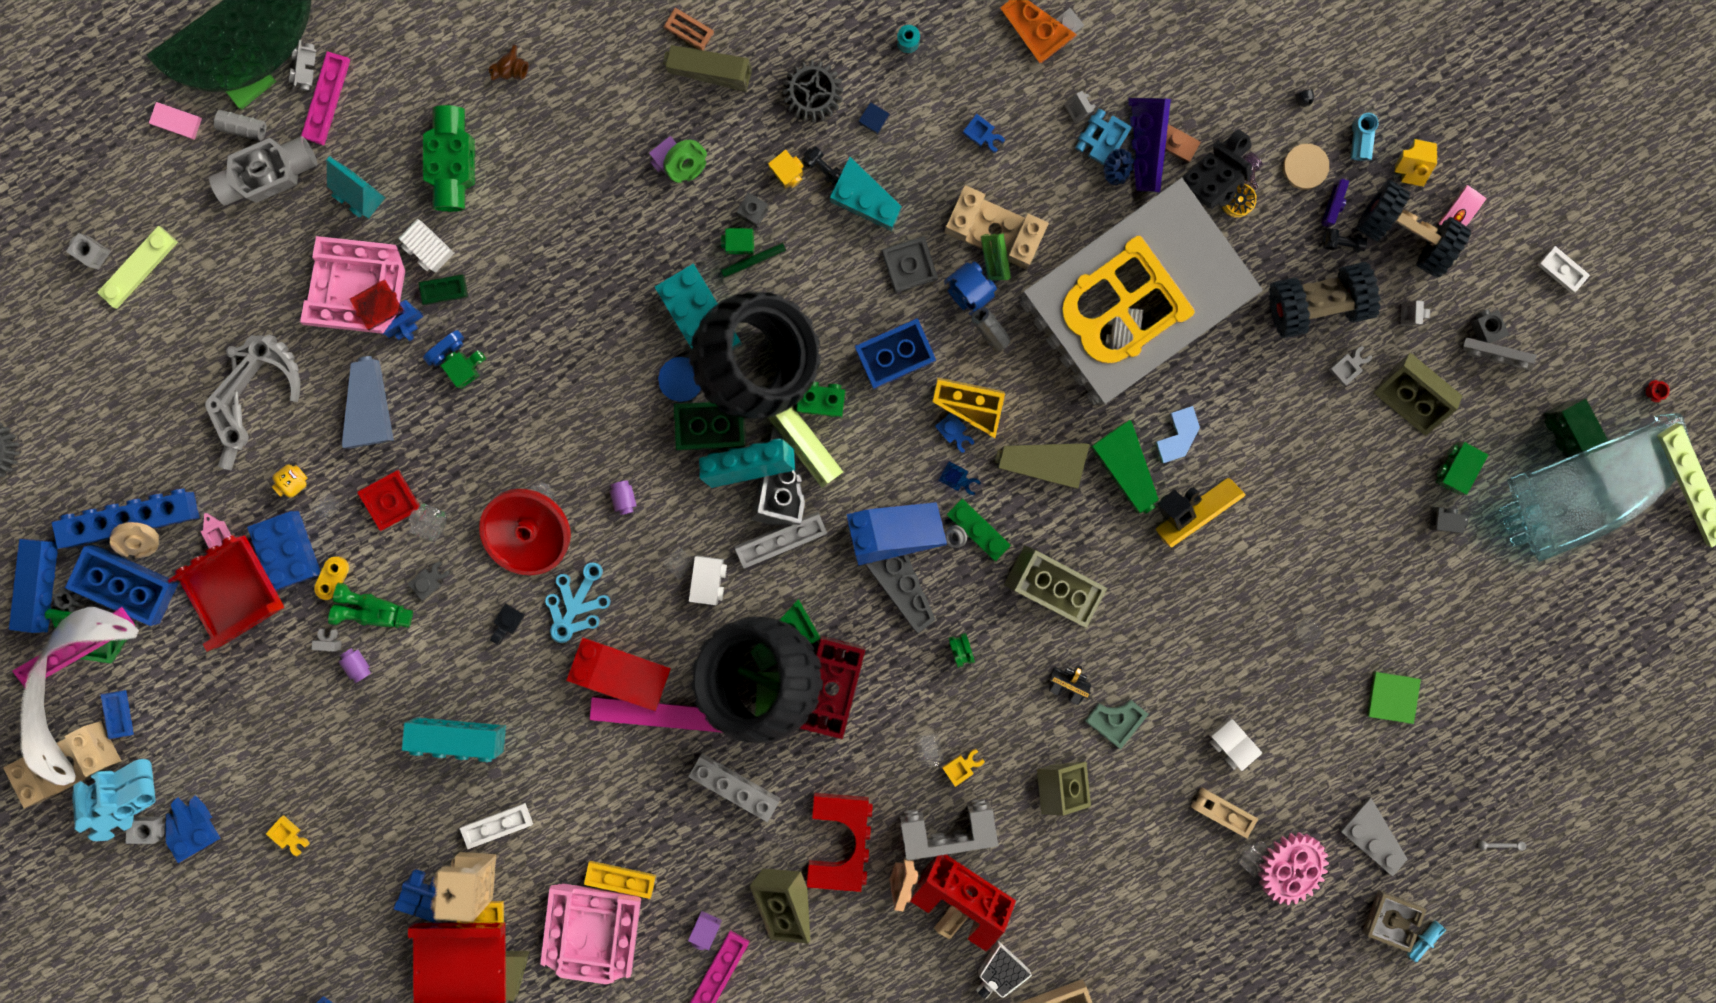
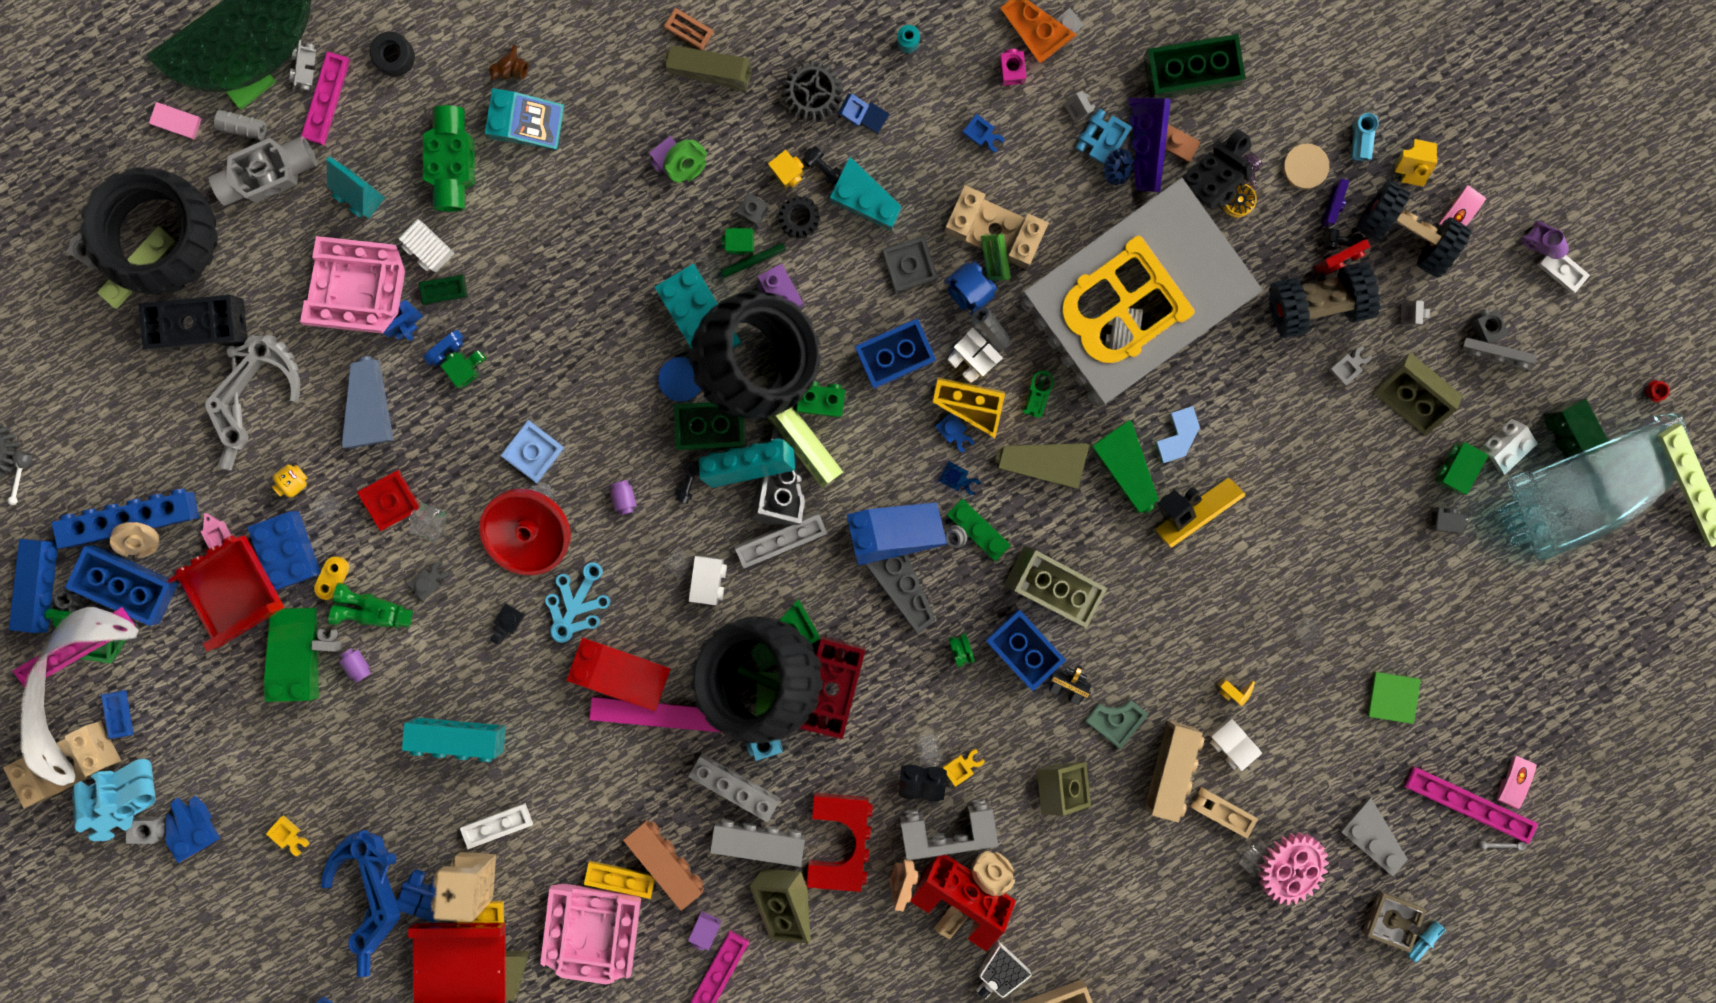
clear red piece [349,279,404,331] -> none
black hinge [1294,89,1314,107] -> none
none -> hinge [7,450,33,505]
none -> black tyre [80,167,218,295]
none -> black plate [138,294,248,353]
none -> green slope [264,608,319,702]
none -> blue piece [321,830,401,977]
none -> black tyre [369,31,415,77]
none -> slope [485,88,565,150]
none -> light blue tile [500,420,565,483]
none -> nougat brick [623,819,704,911]
none -> black bar [675,461,700,504]
none -> light grey brick [710,819,806,867]
none -> medium azure brick [747,739,783,761]
none -> medium lavender brick [756,263,804,308]
none -> black tyre [779,195,820,239]
none -> tile [837,93,869,125]
none -> black brick [899,765,947,801]
none -> white hips [947,327,1003,383]
none -> tan tile [972,851,1015,896]
none -> blue brick [984,608,1066,691]
none -> dark pink brick [999,49,1026,86]
none -> green piece [1022,370,1054,418]
none -> dark green brick [1143,34,1246,98]
none -> tan brick [1145,720,1204,823]
none -> yellow plate [1216,678,1255,707]
none -> red plate [1313,239,1371,275]
none -> dark pink tile [1403,766,1538,844]
none -> white bracket [1480,419,1538,475]
none -> bright pink slope [1497,756,1537,809]
none -> medium lavender piece [1521,221,1569,259]

